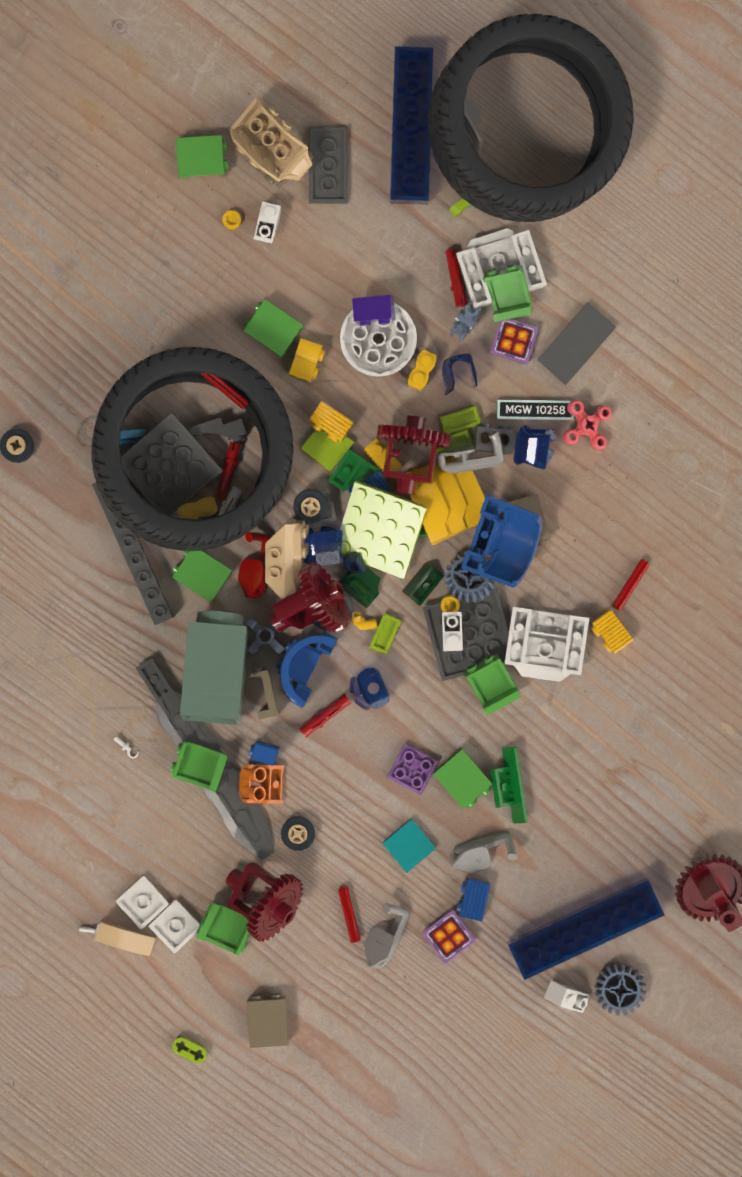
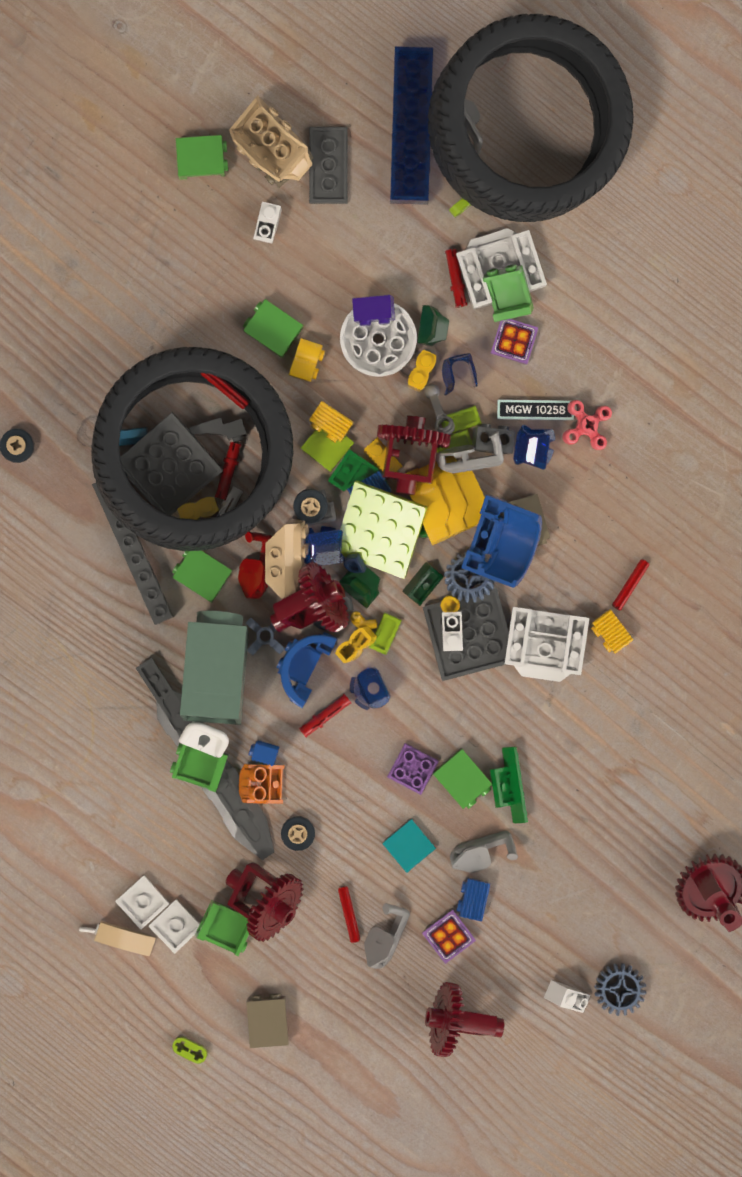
white hand [113,736,139,758] -> none
yellow tile [222,210,242,230] -> none
dark tan panel [249,667,279,720] -> none
sand blue pin [450,301,481,342] -> none
bright green panel [464,653,521,715] -> none
clear blue brick [507,878,665,980] -> none
dark grey tile [537,302,616,385] -> none
none -> white piece [179,721,229,758]
none -> yellow brick [335,626,377,663]
none -> dark green slope [417,305,449,347]
none -> light grey piece [425,384,455,435]
none -> dark red piece [425,982,505,1057]

